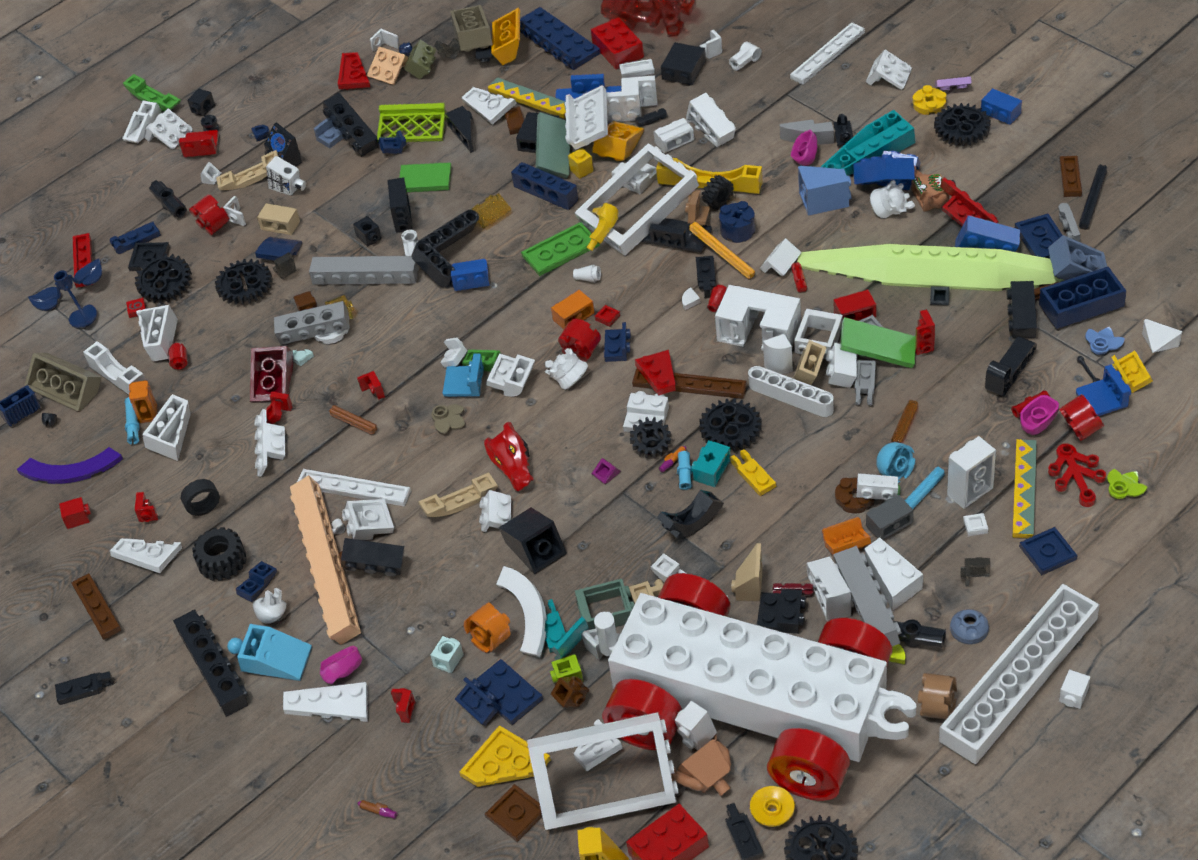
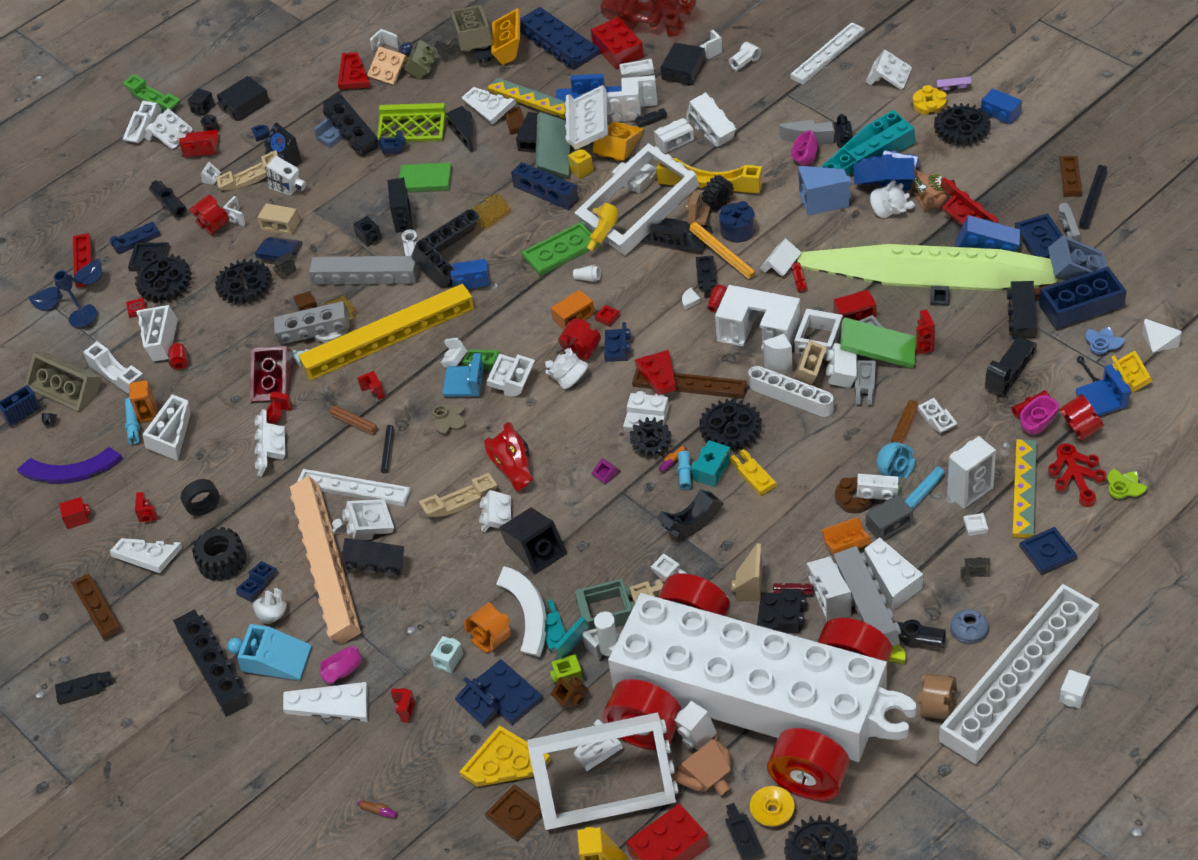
none -> black brick [217,76,270,121]
none -> yellow brick [298,284,474,381]
none -> black bar [381,425,394,474]
none -> white slope [917,398,957,434]

